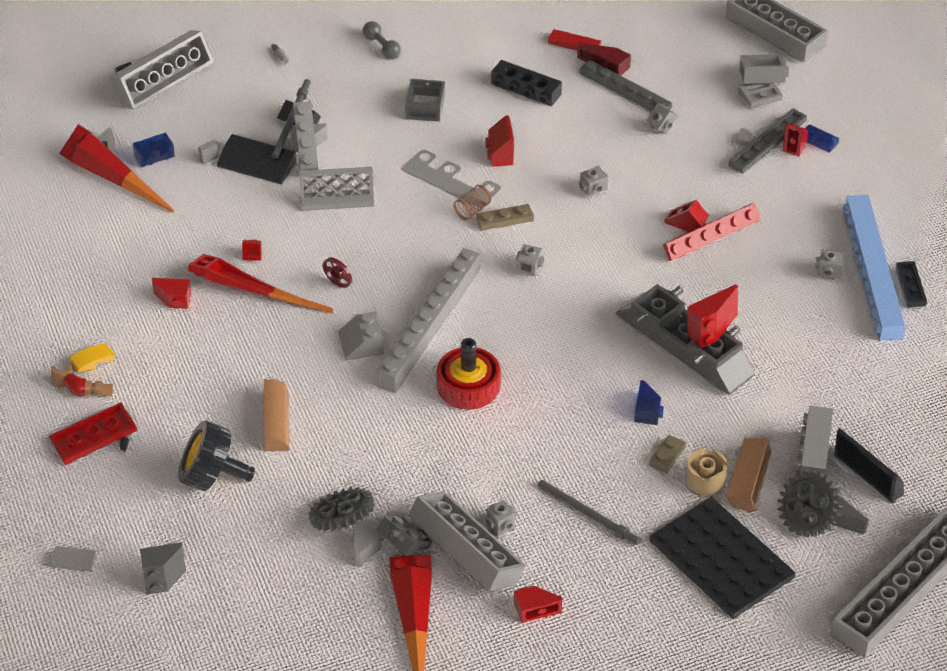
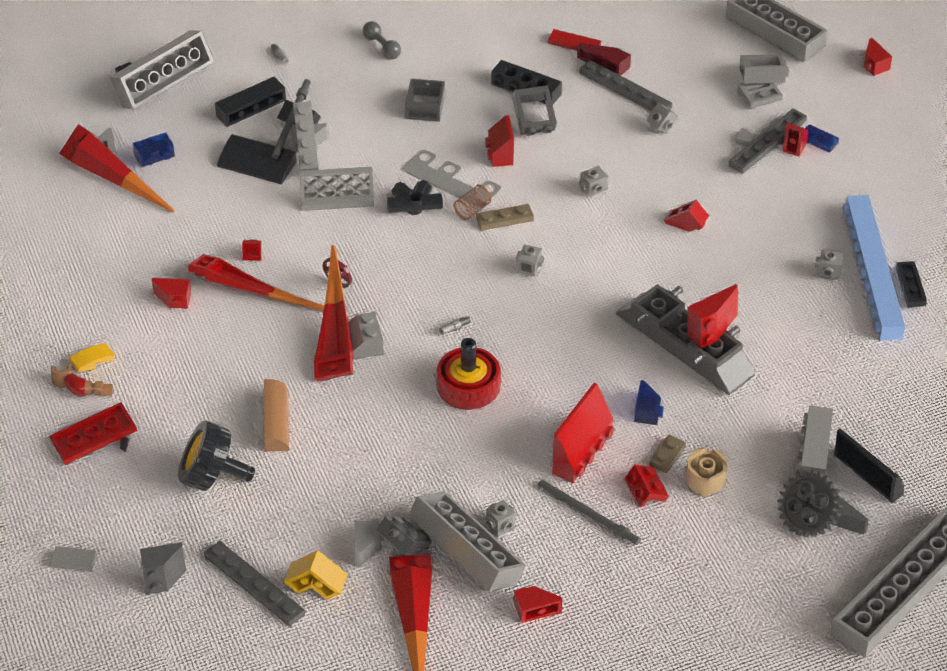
light grey tile [198,140,219,164] -> none
dark grey gear [308,487,375,532] -> none
light grey brick [378,248,480,394] -> none
black plate [649,496,796,619] -> none
plate [663,203,761,261] -> none
medium nougat brick [727,438,772,511] -> none
none -> dark grey plate [204,540,305,627]
none -> black brick [215,77,286,127]
none -> yellow brick [283,550,348,600]
none -> red plate [314,245,354,382]
none -> black piece [387,180,443,215]
none -> light grey piece [439,316,471,335]
none -> dark grey window [512,85,557,136]
none -> slope [552,383,614,483]
none -> red bracket [625,464,669,507]
none -> red slope [864,38,892,76]

